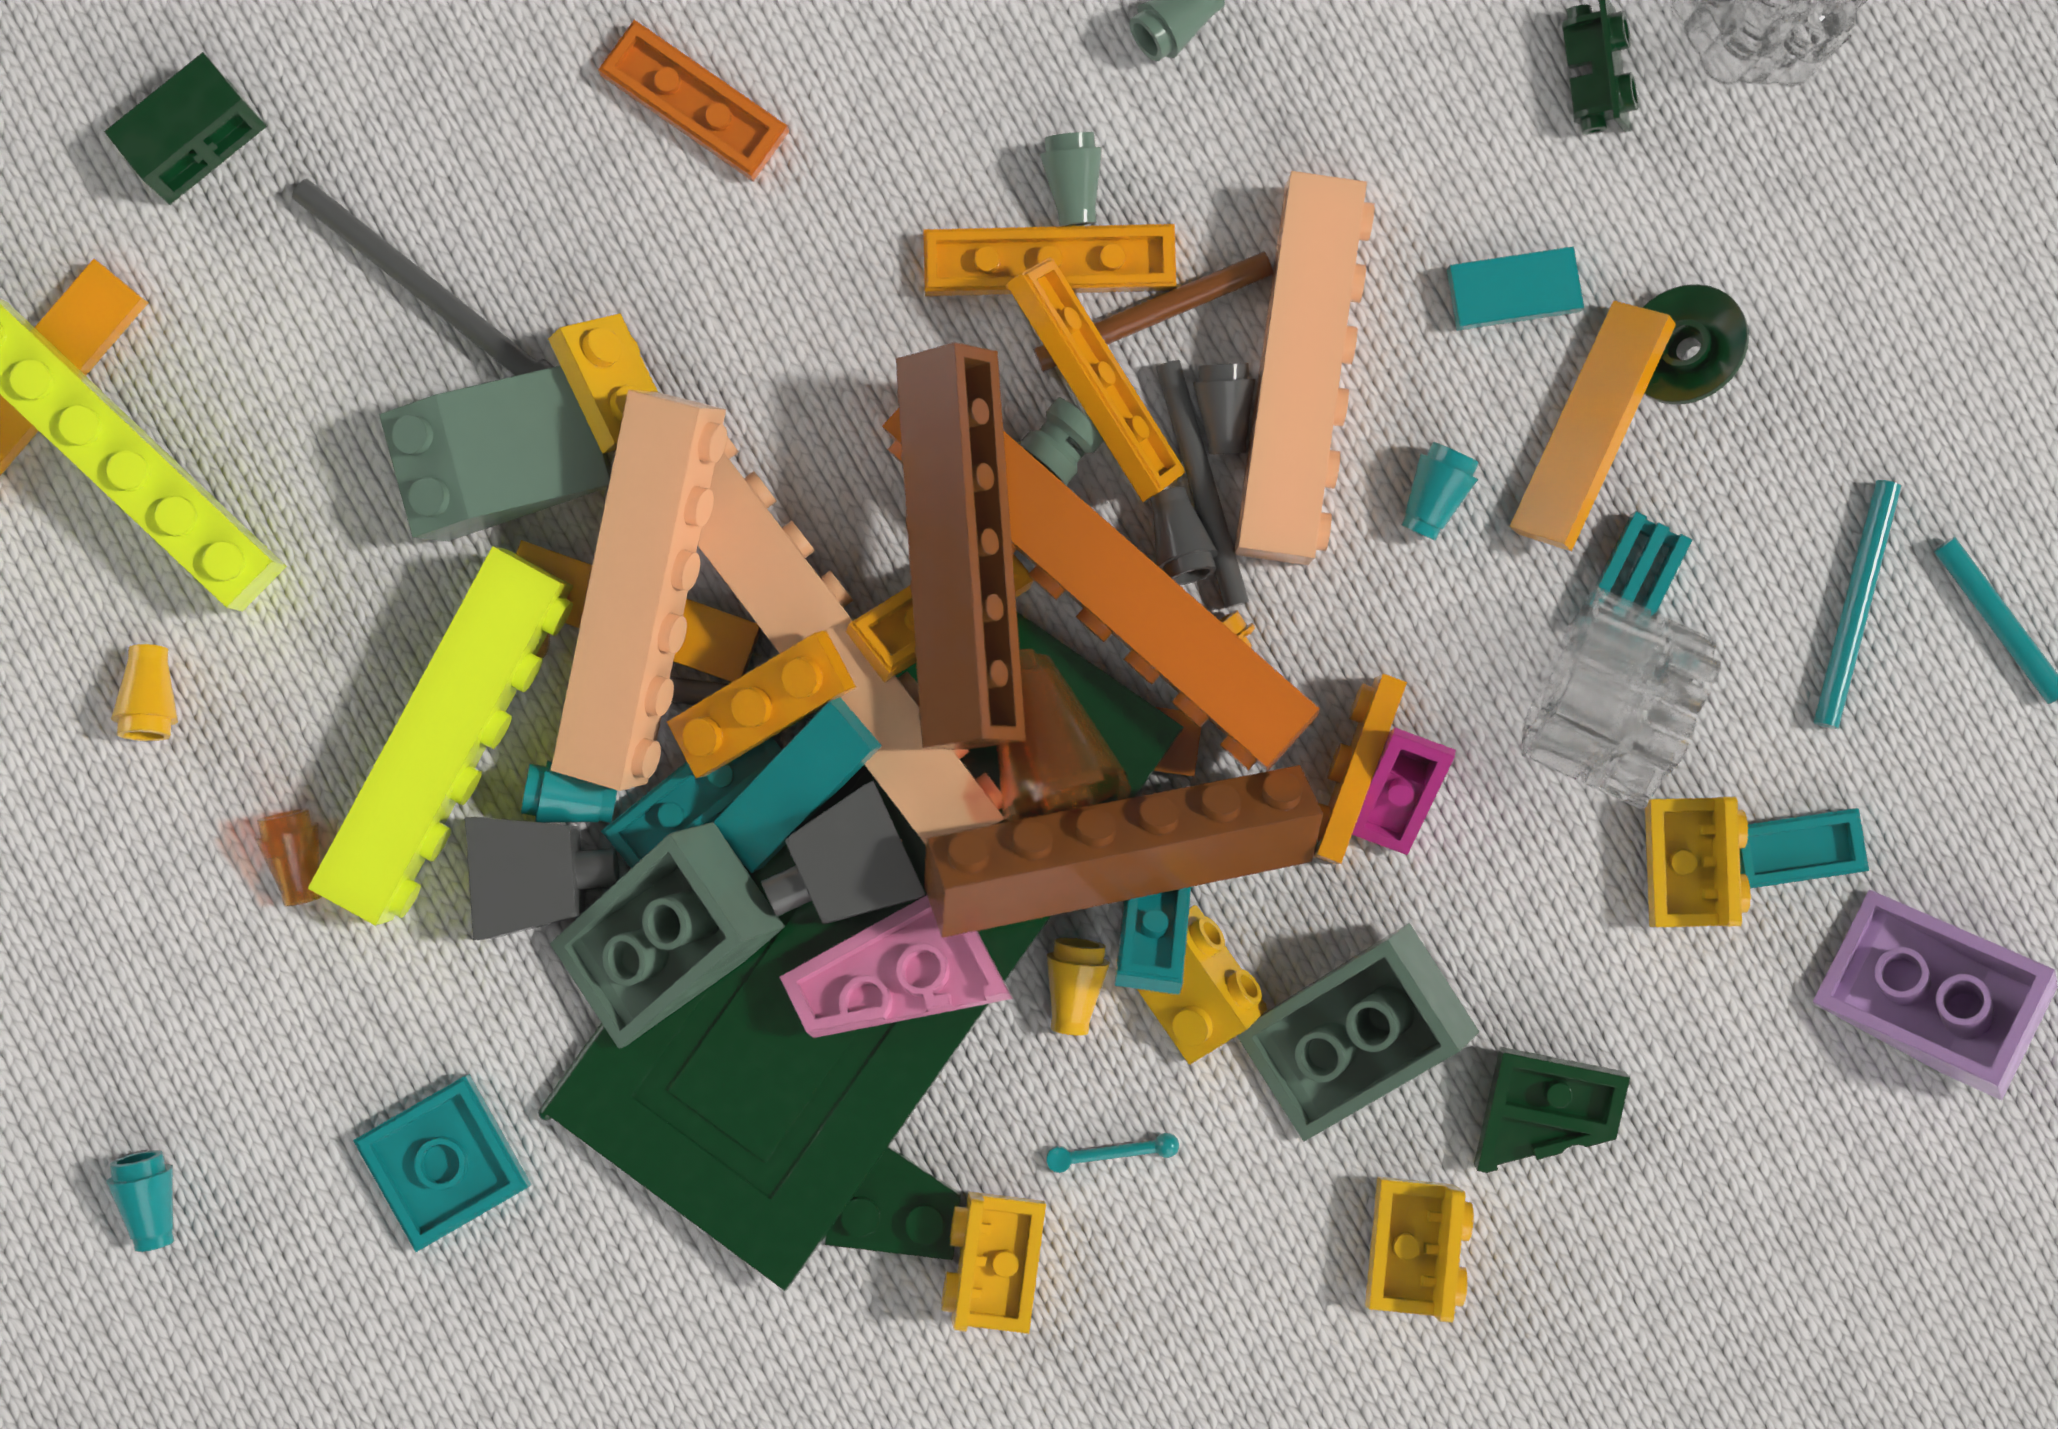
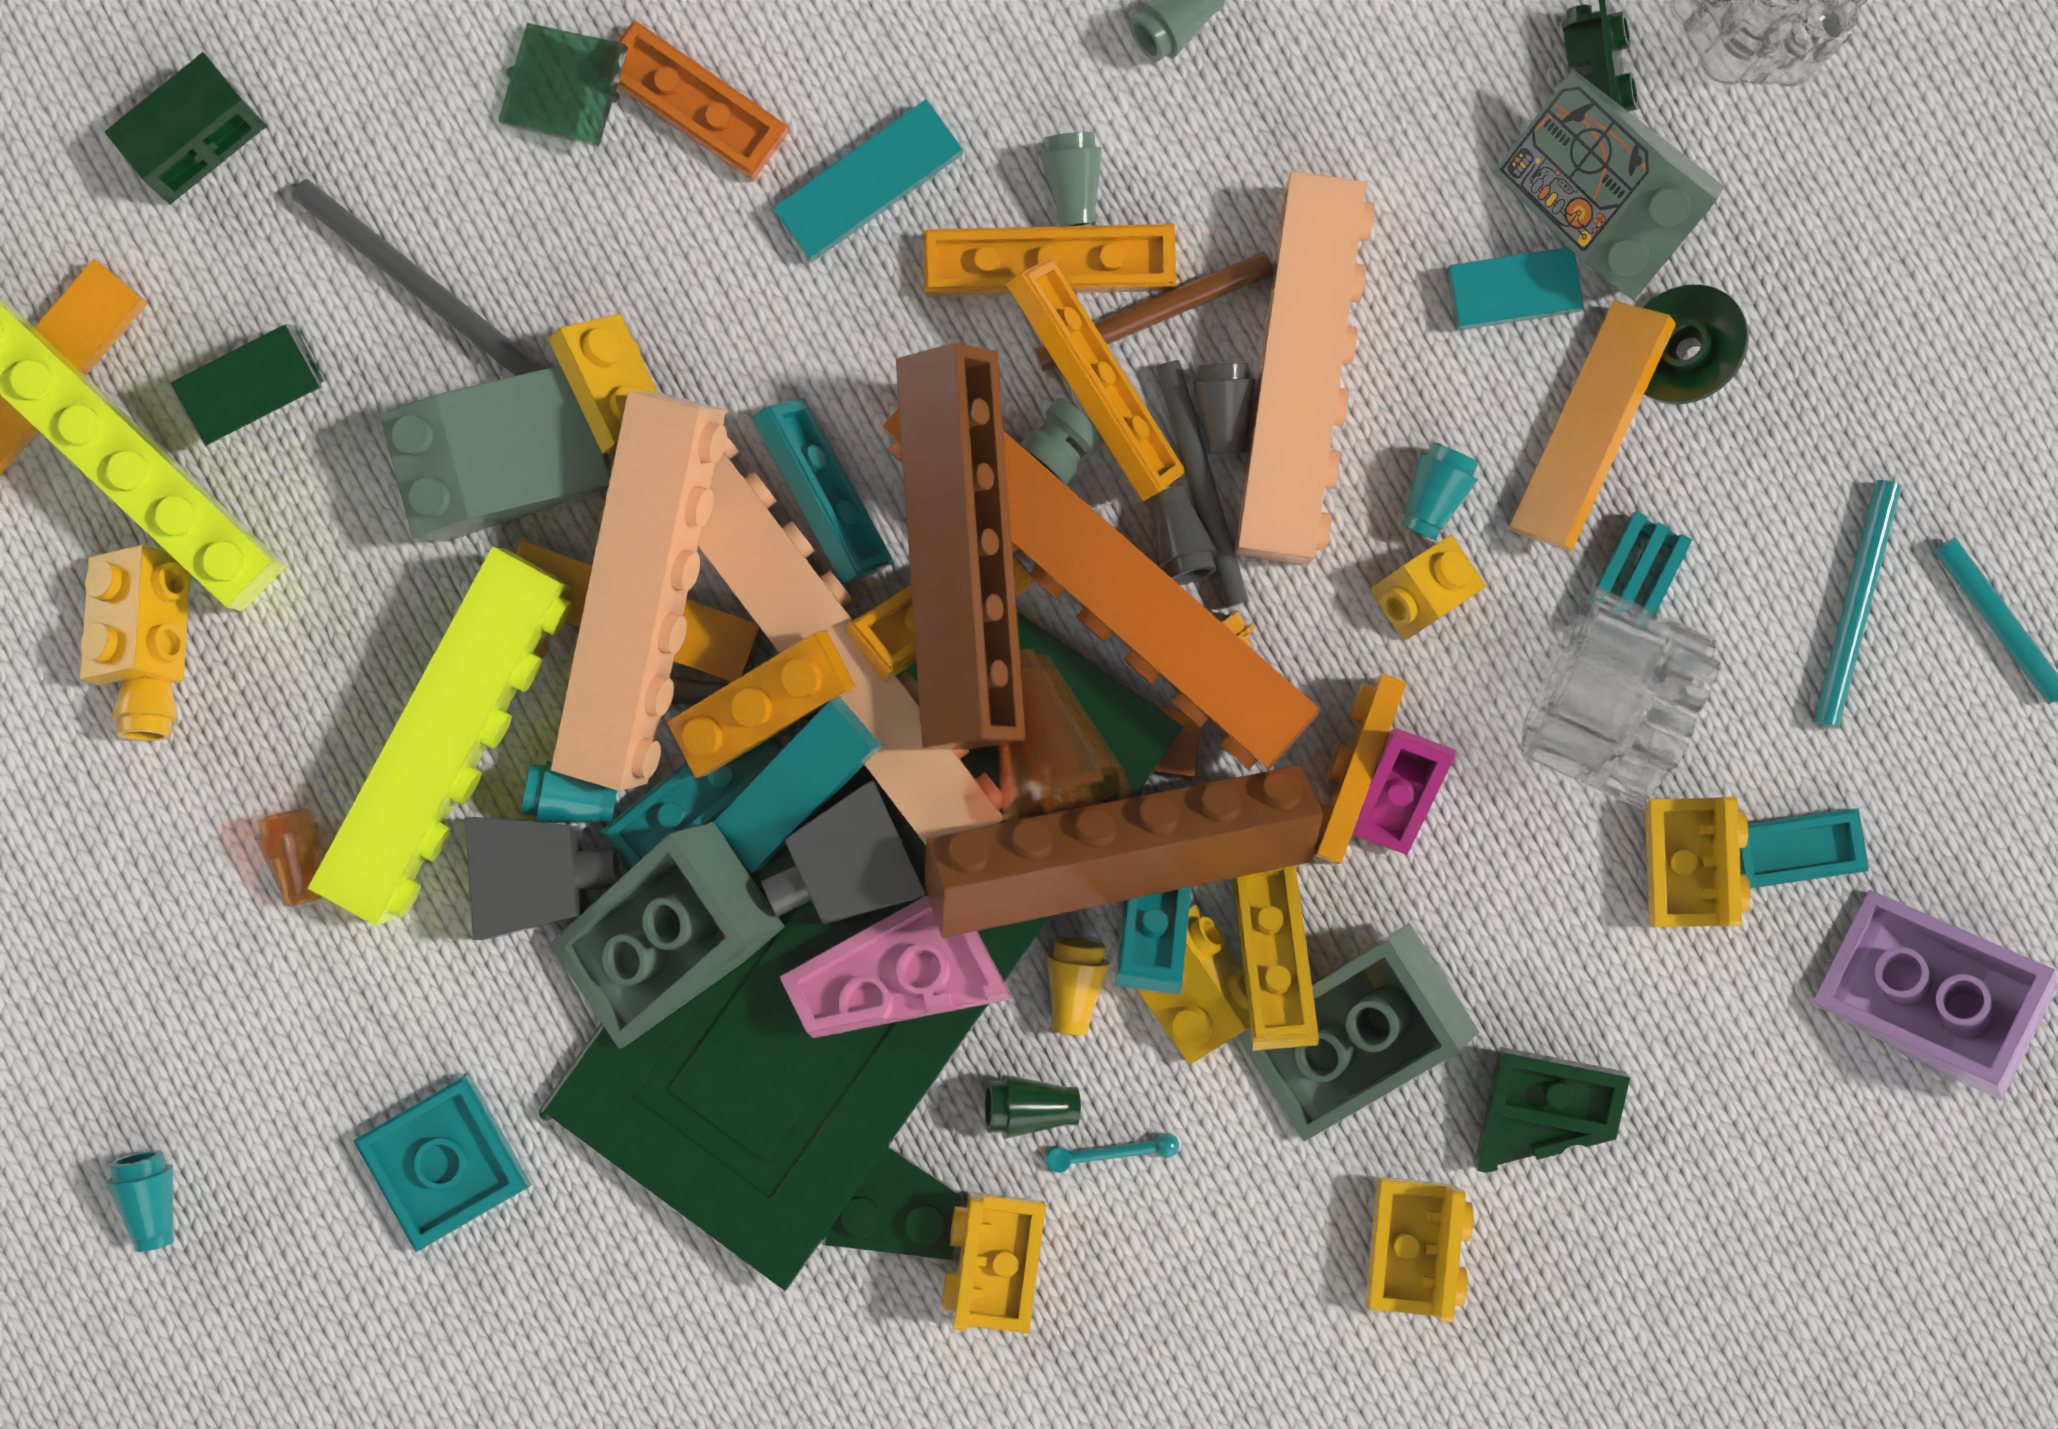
none -> yellow bracket [79,544,190,685]
none -> dark green hinge [170,324,324,446]
none -> clear green piece [498,23,628,147]
none -> teal tile [751,398,894,585]
none -> teal tile [773,99,963,263]
none -> dark green cone [984,1074,1081,1139]
none -> yellow tile [1231,865,1319,1051]
none -> yellow bracket [1371,534,1487,640]
none -> sand green slope [1493,69,1724,301]

